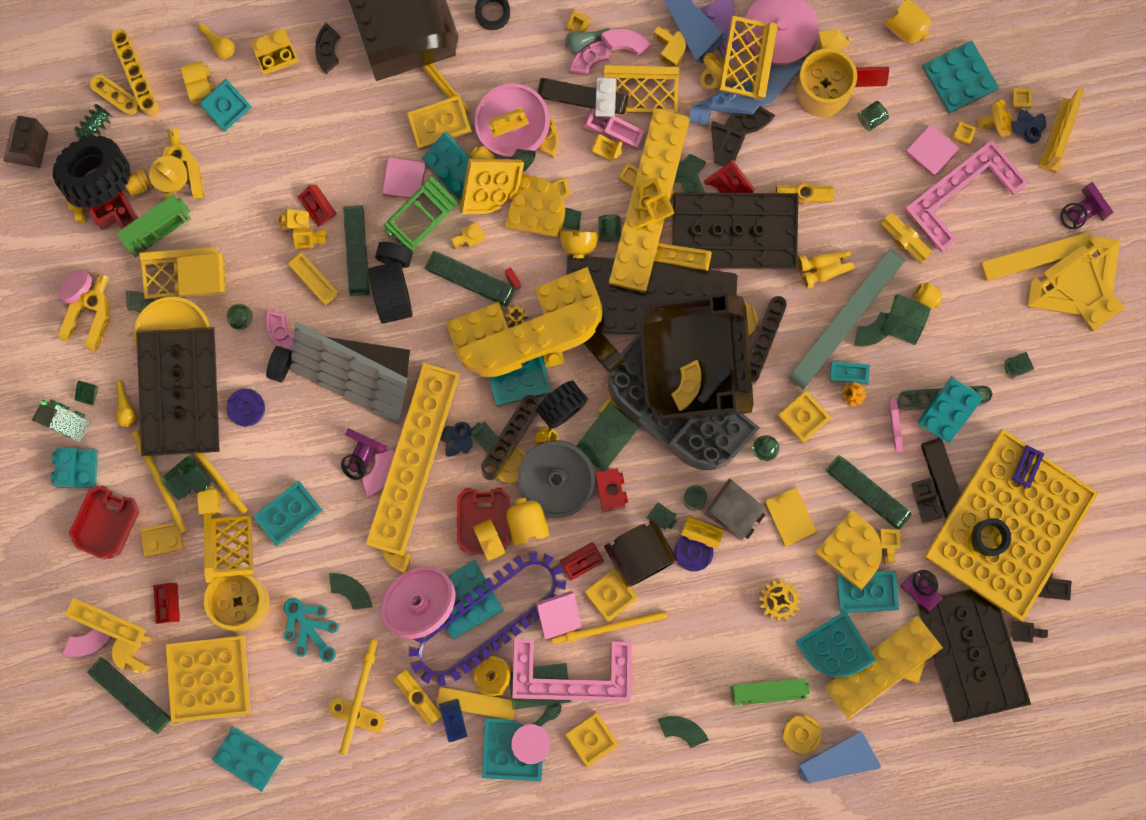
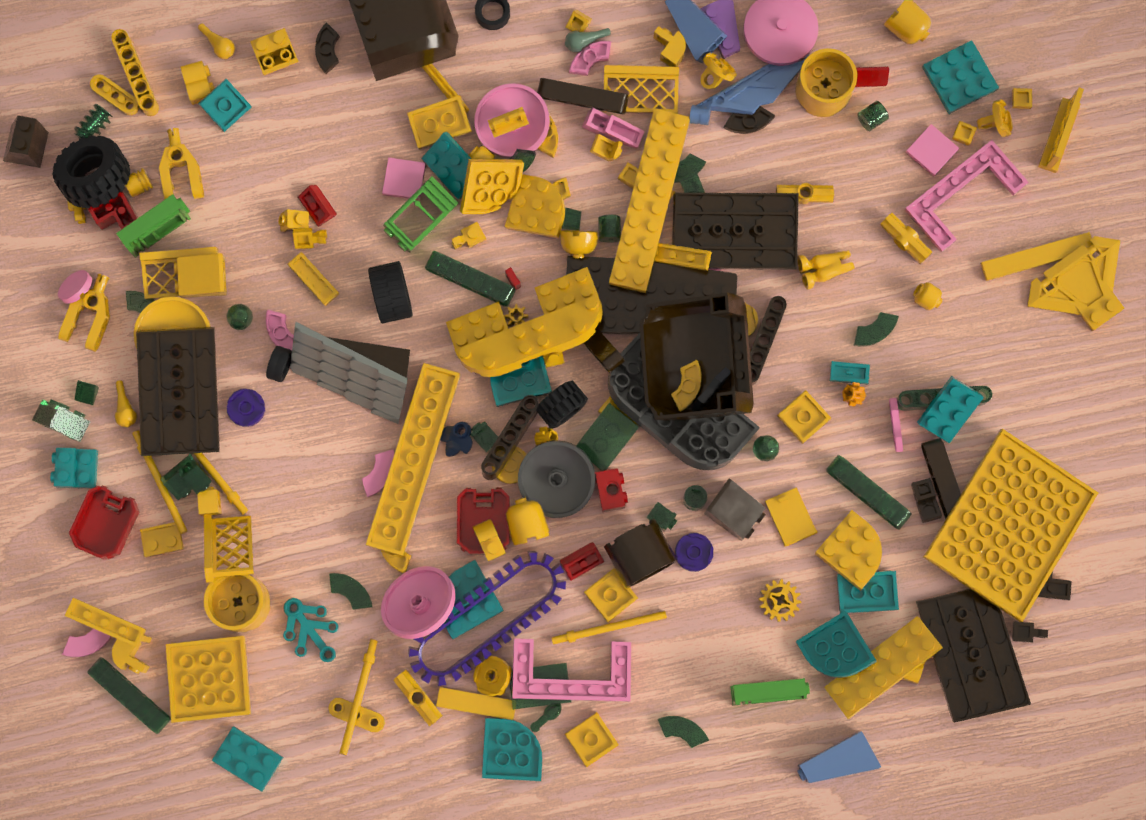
yellow tile [149,155,188,193] -> none
red slope [153,583,180,624] -> none
teal plate [253,481,323,547] -> none
magenta piece [341,428,387,480] -> none
clear green beam [343,205,369,296] -> none
black tyre [375,242,413,268] -> none
clear blue plate [439,699,468,742] -> none
bright pink tile [512,724,551,764] -> none
bright pink tile [536,591,581,640] -> none
white plate [595,78,616,117] -> none
bright pink tile [600,29,652,56] -> none
yellow slope [637,177,675,228] -> none
yellow plate [681,516,724,548] -> none
red wing [703,160,755,193] -> none
dark brown wing [711,121,746,166] -> none
yellow fence [719,16,778,101] -> none
yellow tile [783,715,822,754] -> none
sand green beam [788,248,906,390] -> none
yellow slope [817,29,850,51] -> none
yellow plate [879,529,901,564] -> none
clear green slope [881,294,931,345] -> none
magenta piece [900,570,943,613] -> none
black tyre [971,518,1011,556] -> none
clear green bracket [1004,352,1034,379] -> none
dark purple tile [1010,445,1044,489] -> none
dark blue plate [1011,108,1046,144] -> none
magenta piece [1060,181,1114,229] -> none

